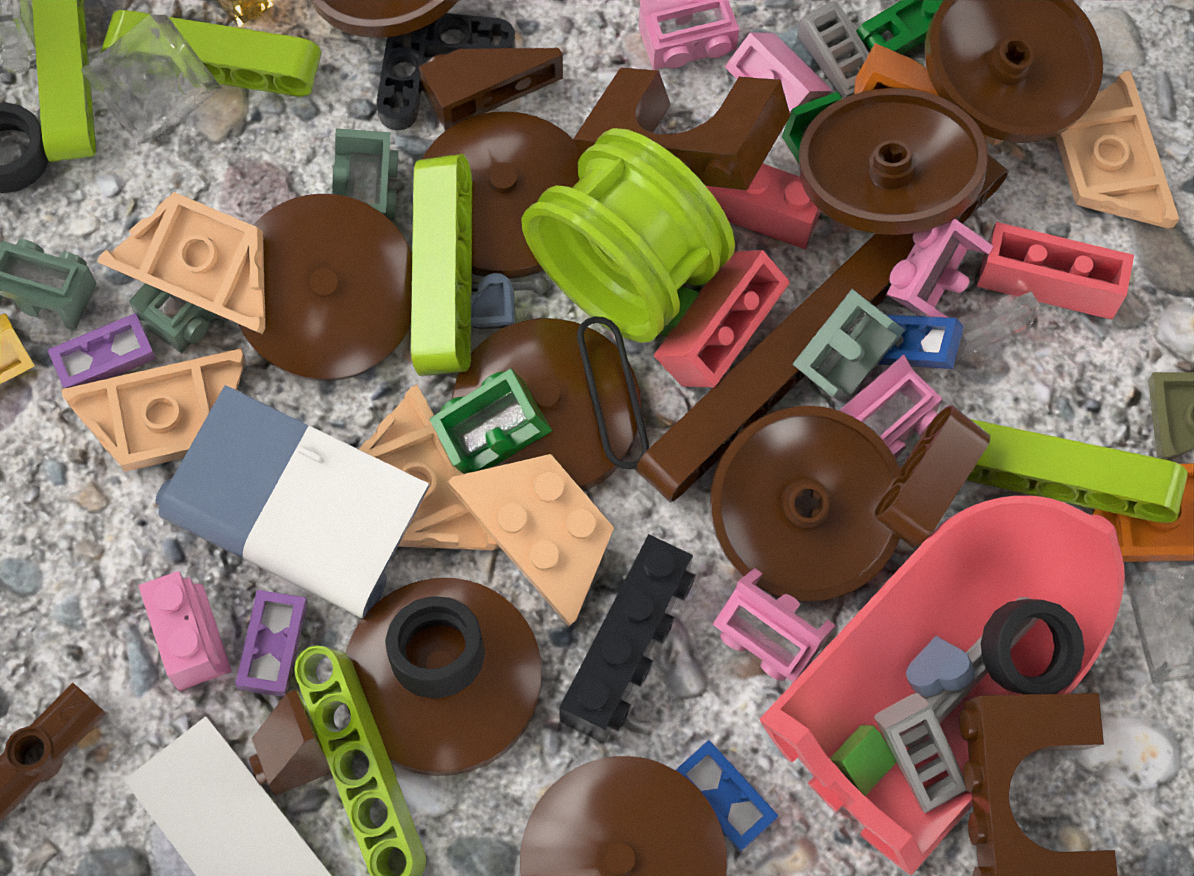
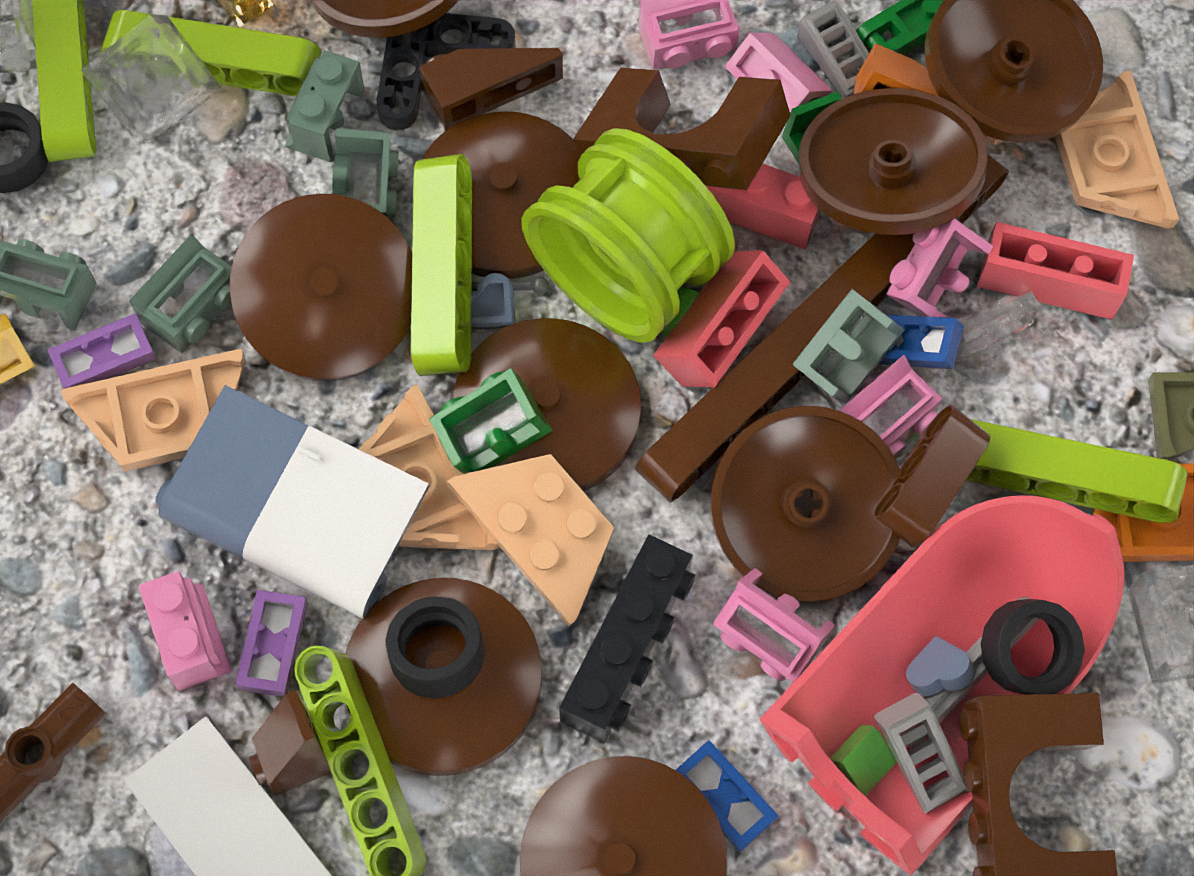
light nougat wing [97,192,265,334] -> none
black piece [577,316,649,469] -> none
none -> sand green window [284,50,365,162]

